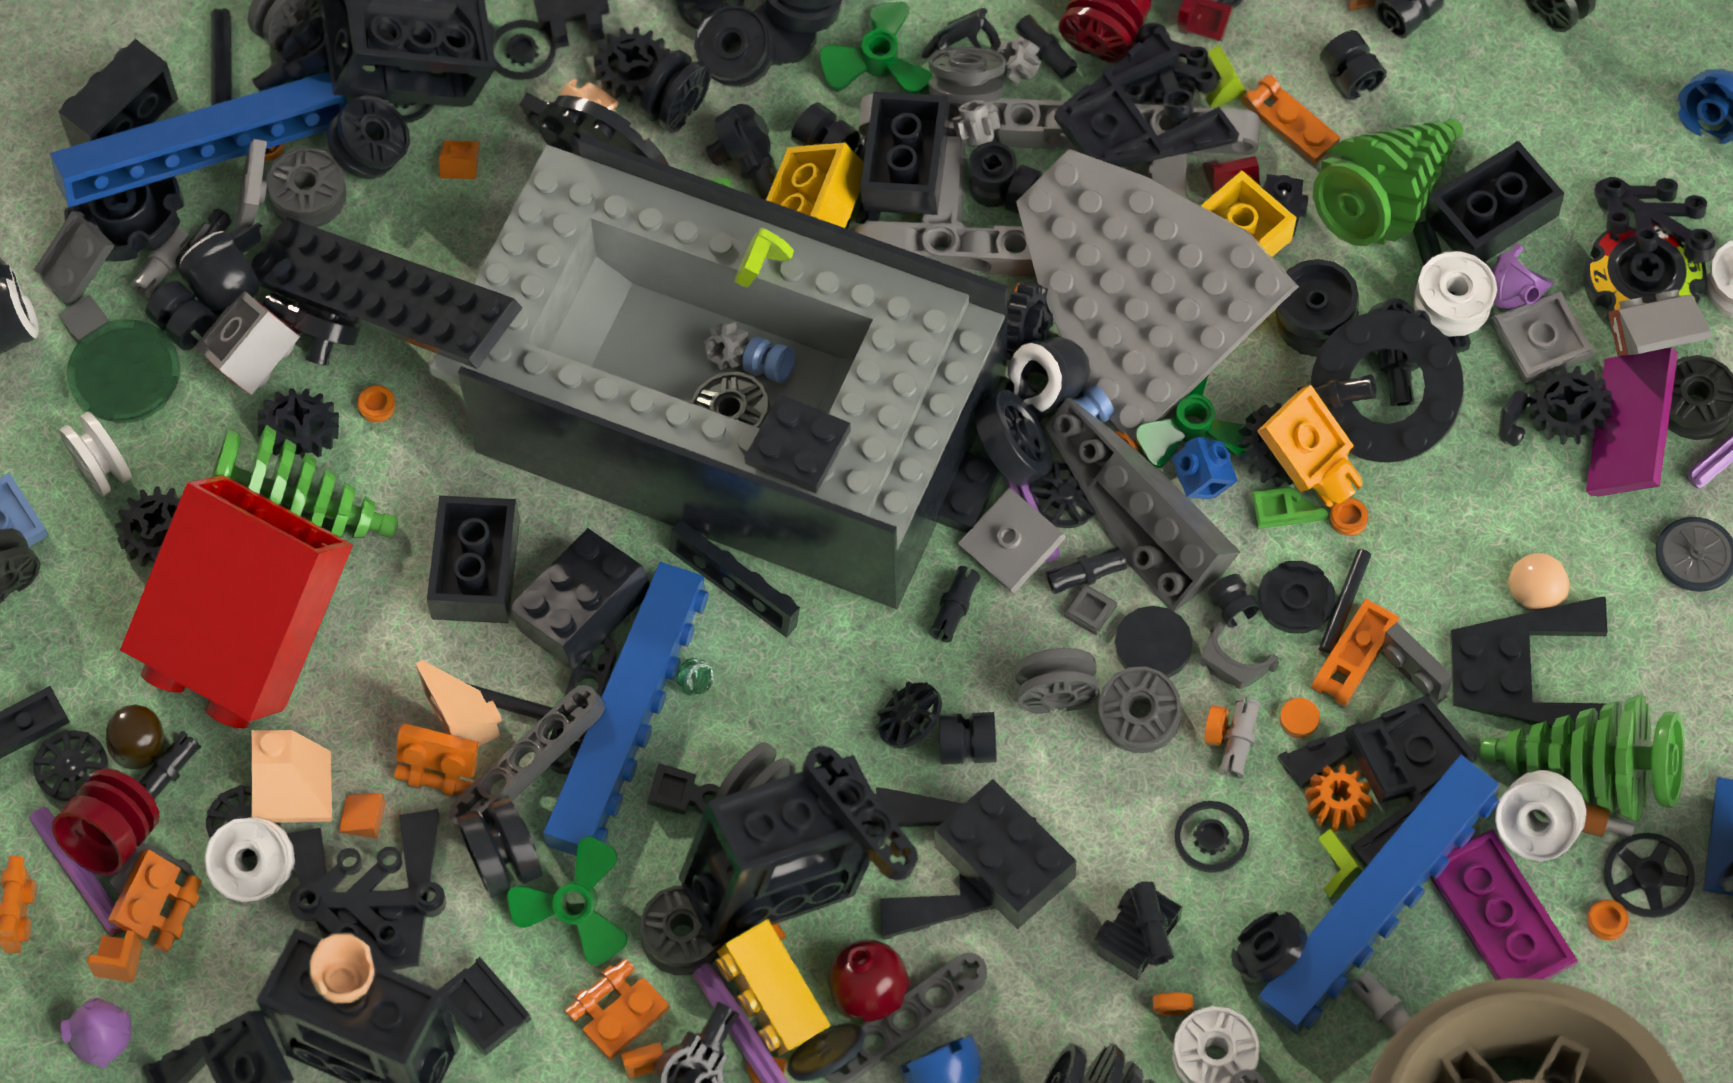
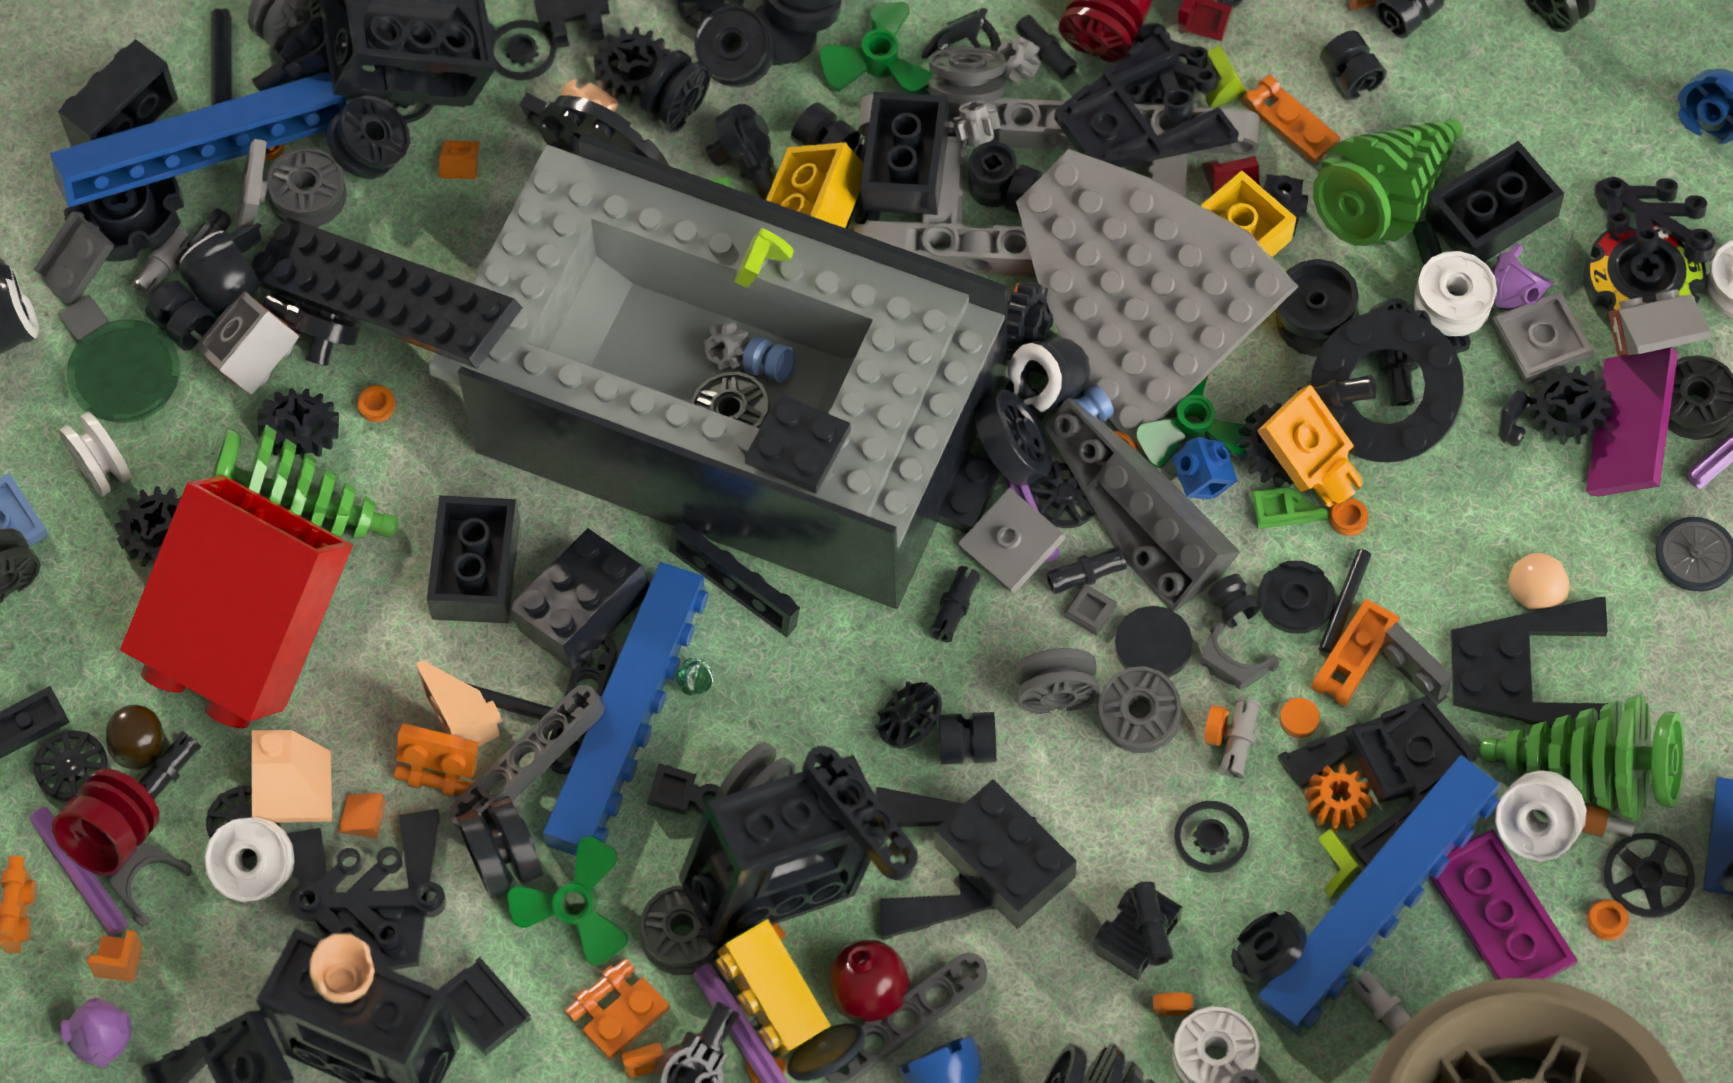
orange plate [107,849,202,952] -> none

